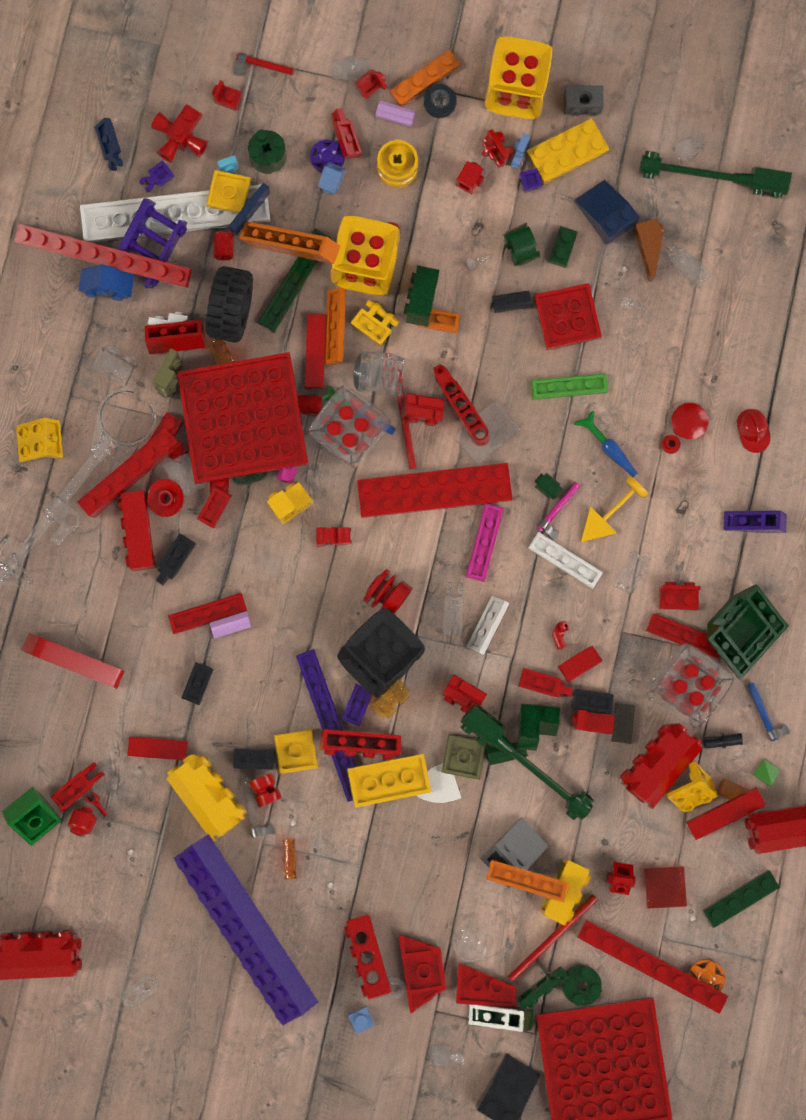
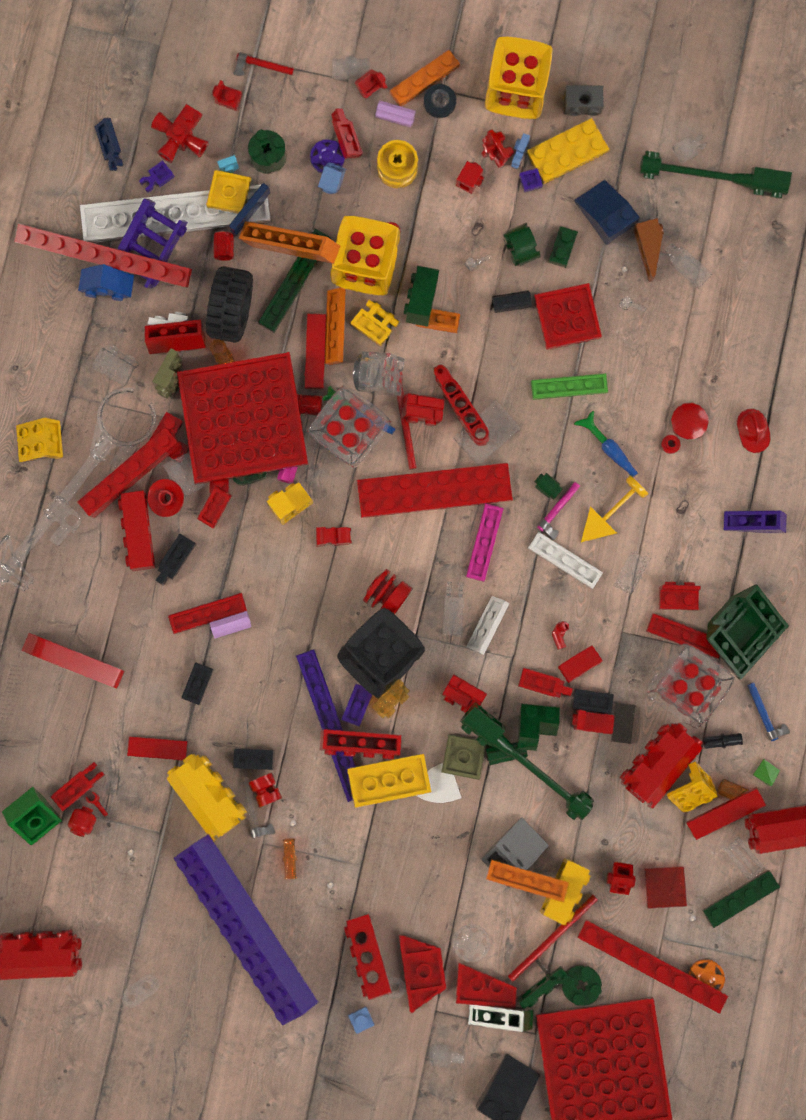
yellow tile [274,729,318,774] -> none

